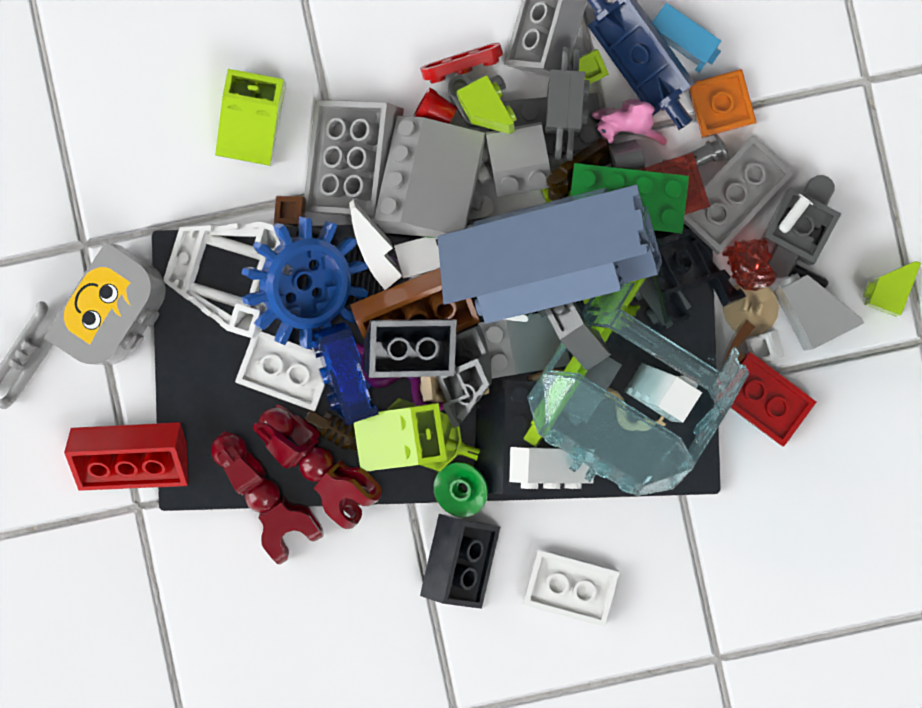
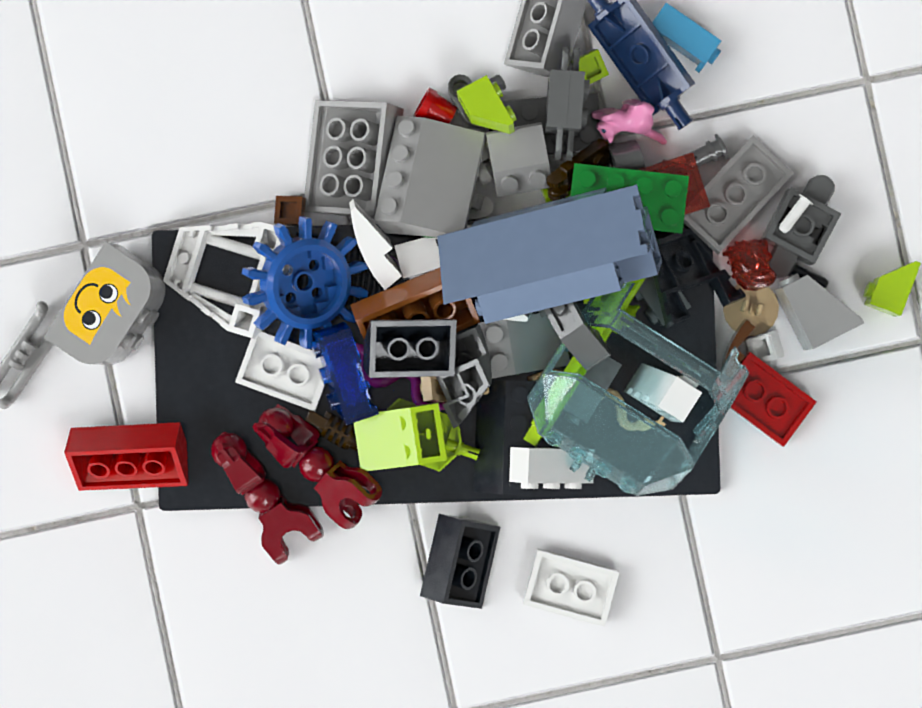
lime slope [215,69,286,166] -> none
red plate [420,43,503,84] -> none
green dish [434,462,488,518] -> none
orange tile [688,69,757,138] -> none

